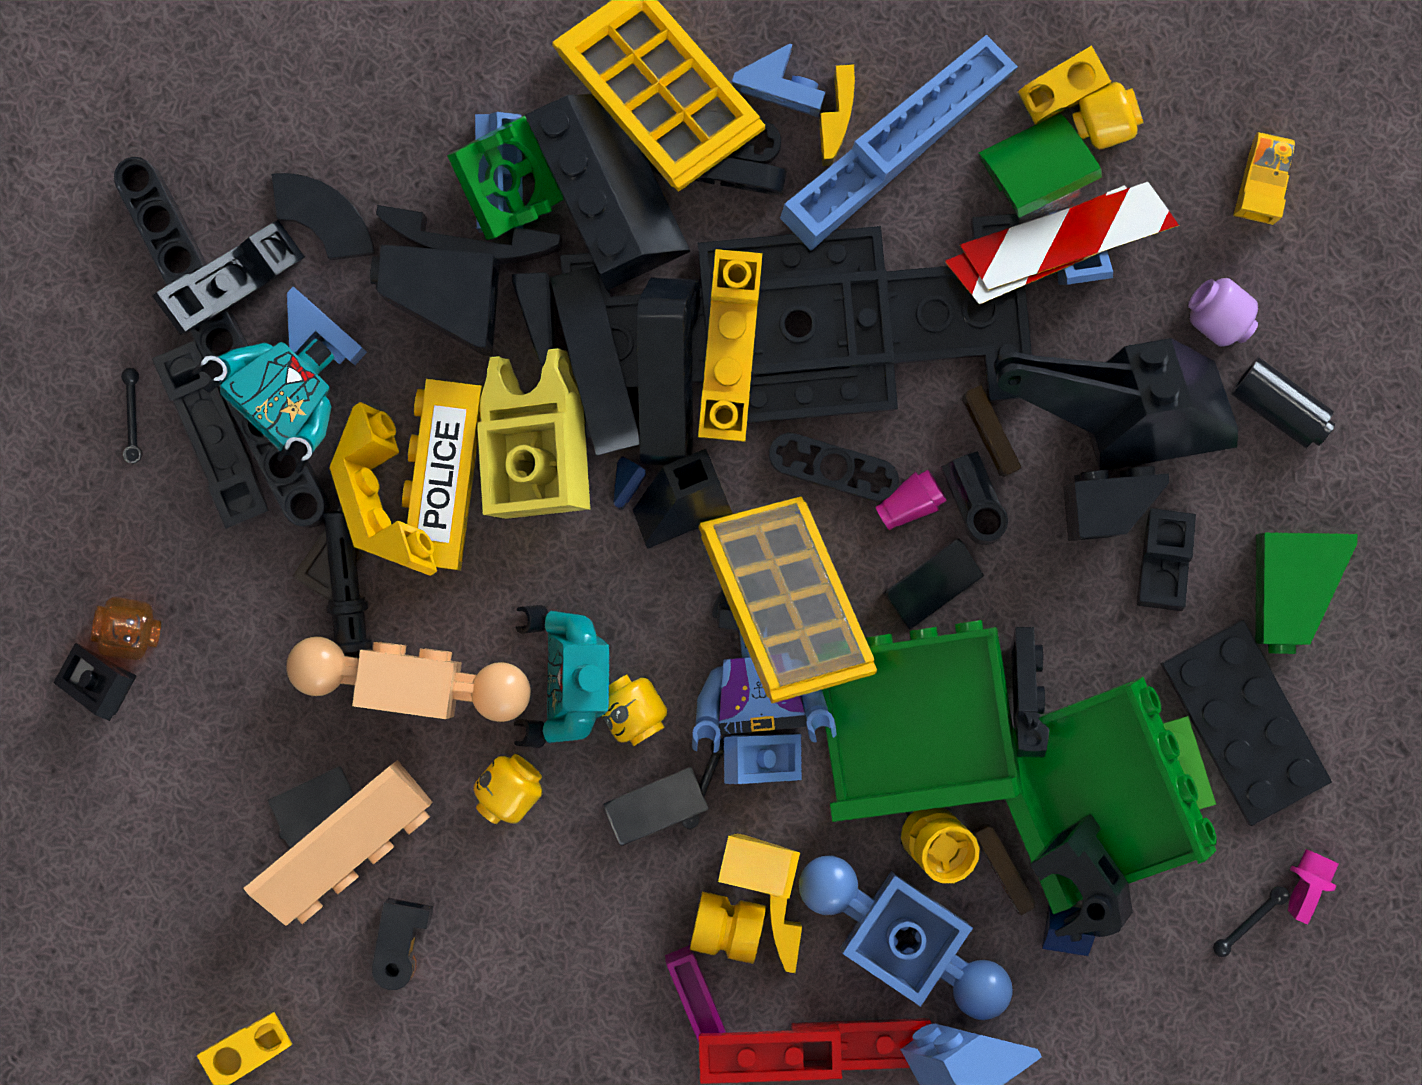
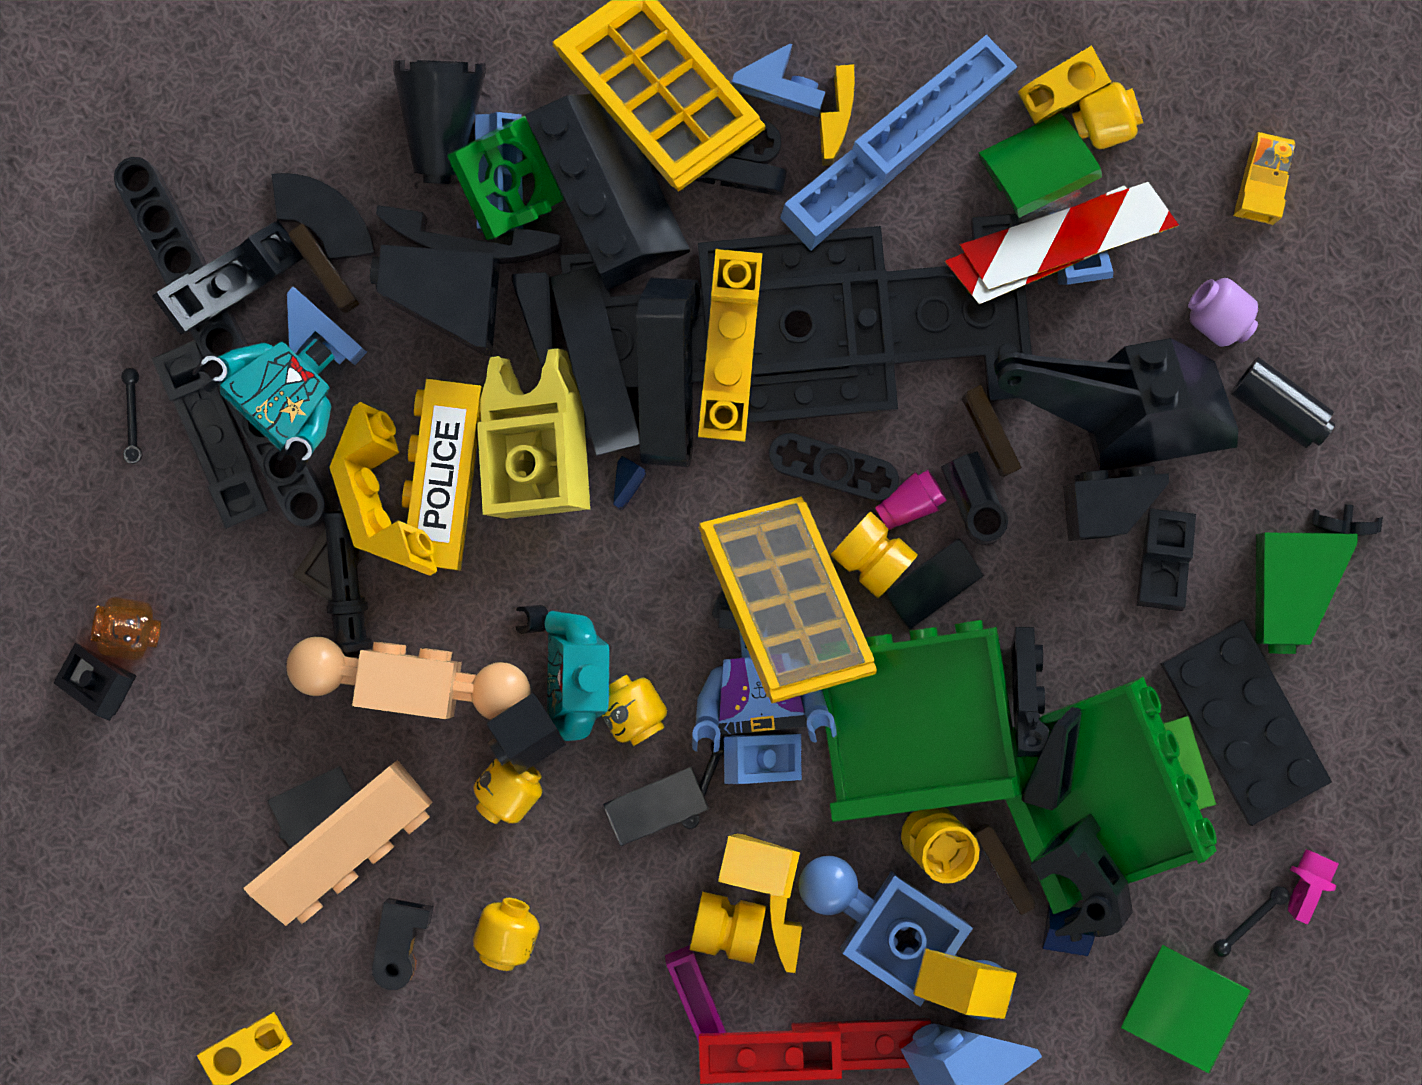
black slope [633,449,733,549] -> none
none -> dark brown tile [289,223,359,313]
none -> black cone [393,60,486,184]
none -> yellow head [473,898,540,971]
none -> black brick [486,692,566,775]
none -> yellow wheel [830,511,918,598]
none -> yellow slope [913,948,1017,1019]
none -> black slope [1021,707,1082,811]
none -> green slope [1121,945,1251,1073]
none -> black piece [1312,504,1383,536]

